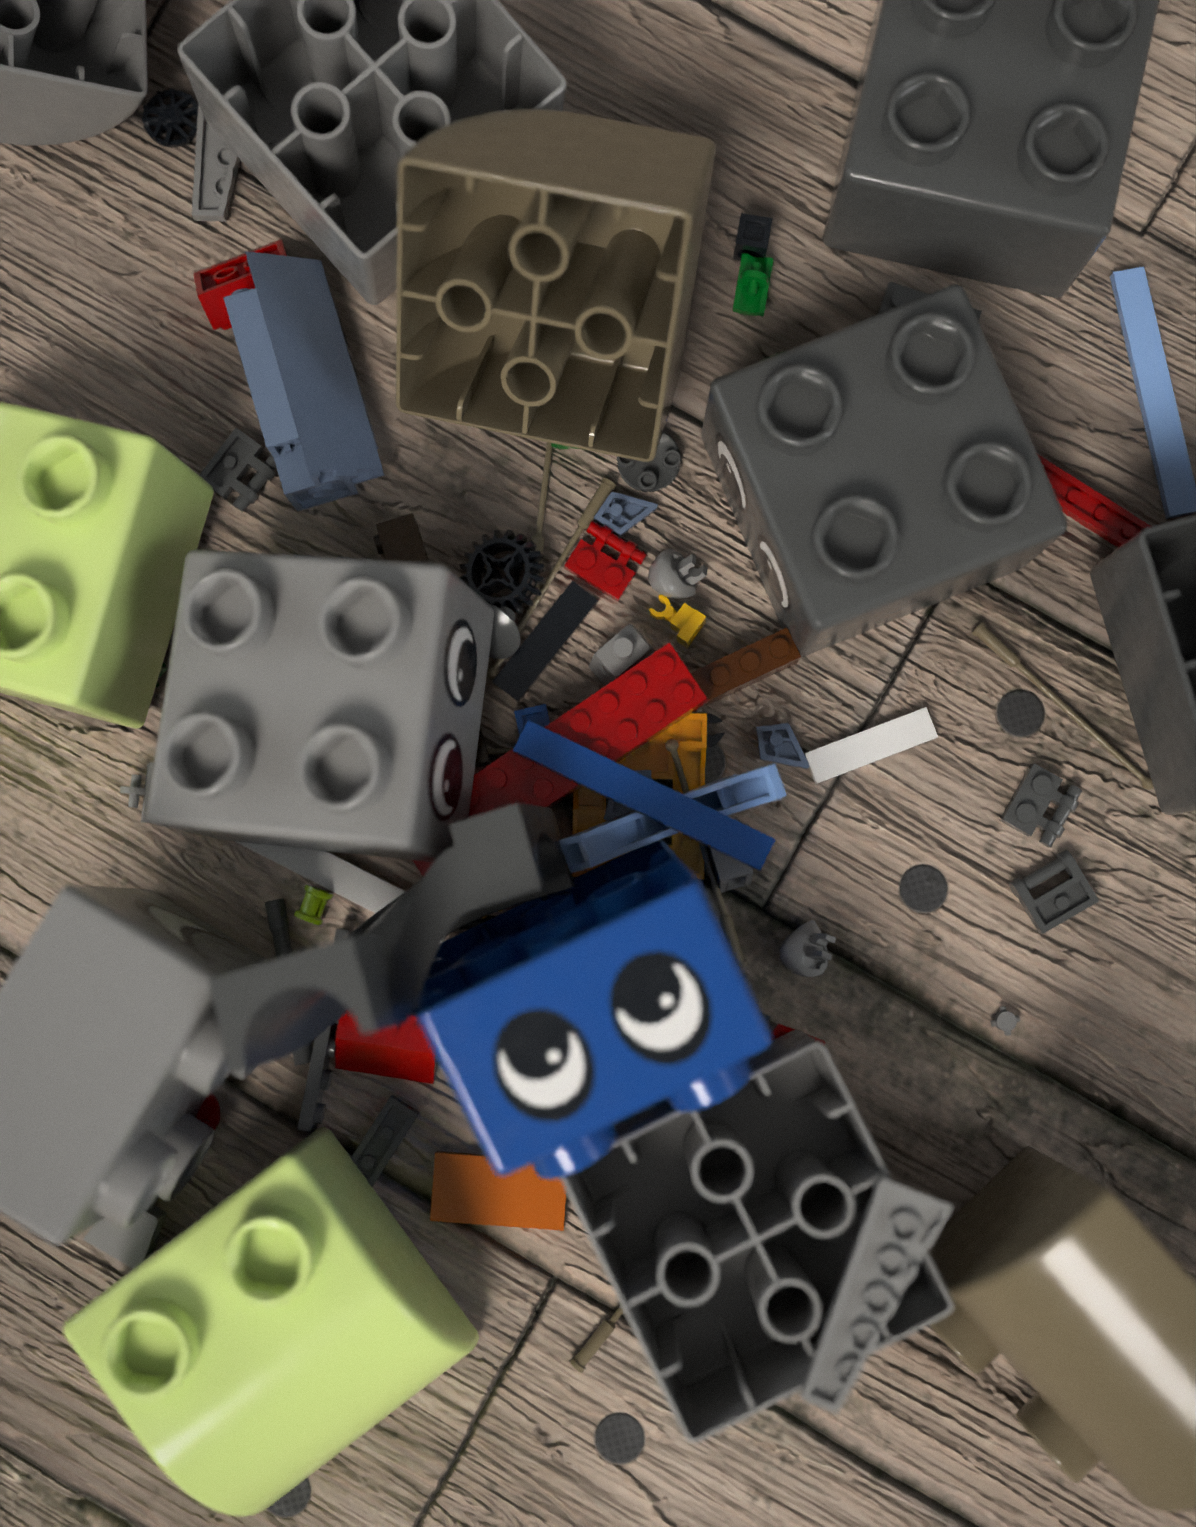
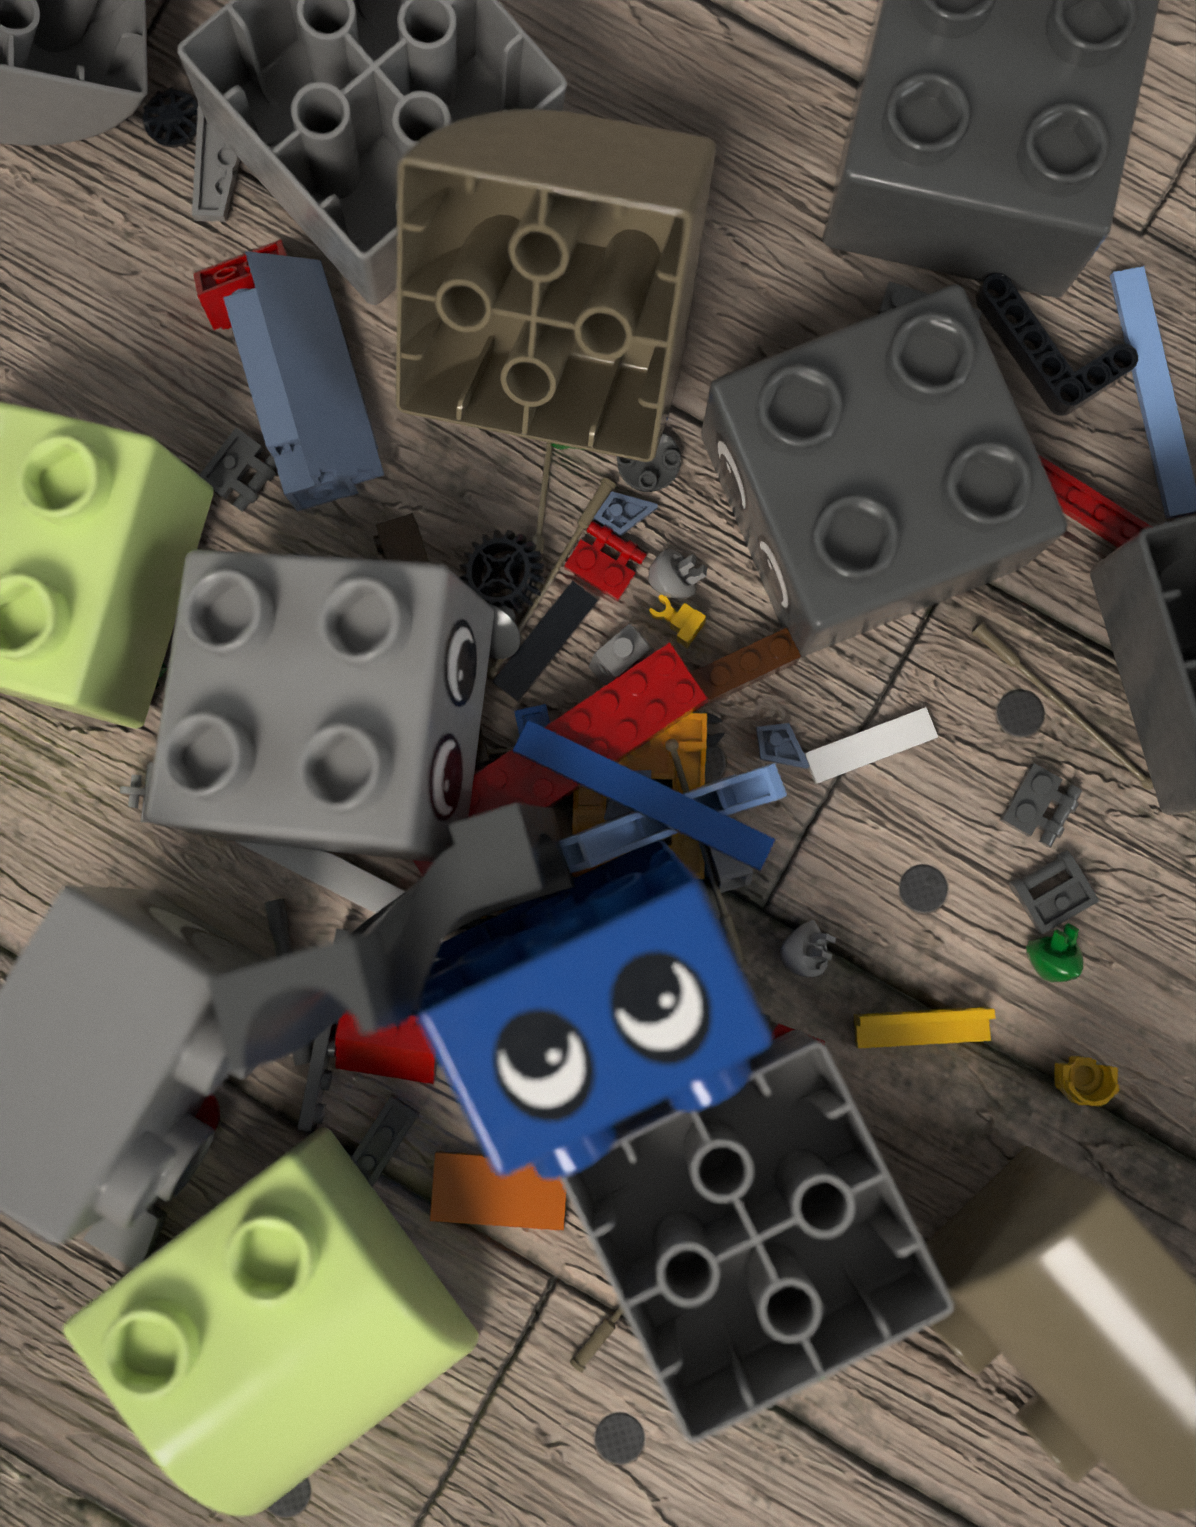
lime bush [294,884,333,925] -> none
green hips [732,253,774,317] -> none
black brick [733,213,773,261] -> none
light grey wing [799,1175,953,1414] -> none
light grey piece [990,1006,1020,1036] -> none
none -> yellow fence [853,1007,995,1049]
none -> black beam [976,273,1138,416]
none -> green piece [1026,923,1083,983]
none -> yellow hair [1055,1056,1119,1106]

